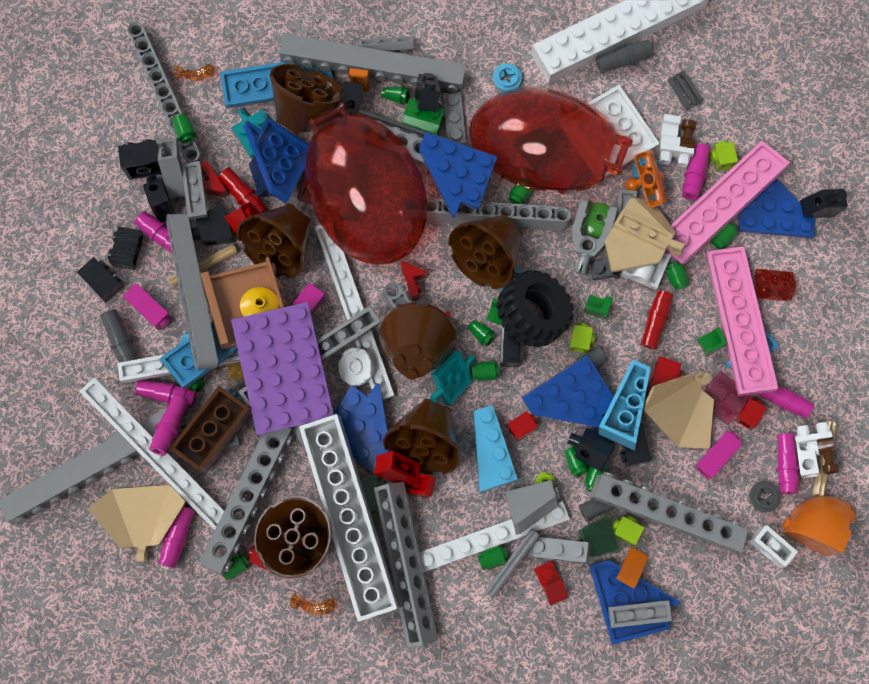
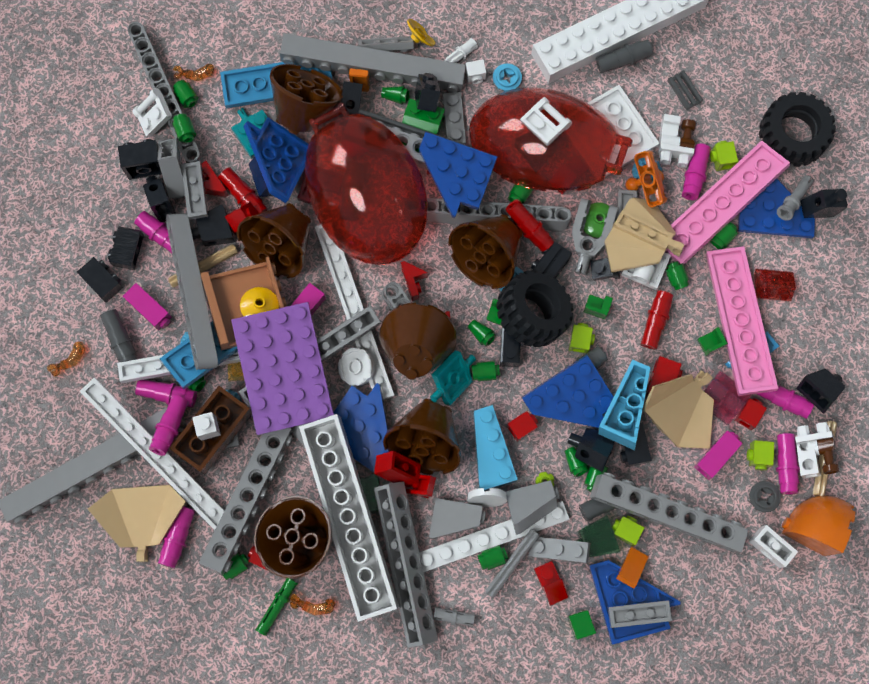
none -> clear orange arm [47,341,85,377]
none -> white plate [132,88,172,137]
none -> green brick [173,80,199,108]
none -> white brick [192,412,221,441]
none -> green pin [255,578,298,636]
none -> yellow dish [407,18,435,47]
none -> light grey slope [429,498,486,539]
none -> light grey pin [433,607,475,627]
none -> white axle [445,38,478,63]
none -> white plate [465,60,486,84]
none -> white tile [467,488,507,507]
none -> red piece [505,199,554,252]
none -> white plate [520,97,572,147]
none -> black brick [531,241,572,278]
none -> green panel [567,610,596,640]
none -> lime brick [746,440,774,471]
none -> black tyre [759,92,836,167]
none -> light grey pin [777,176,814,220]
none -> black torso [796,369,845,414]

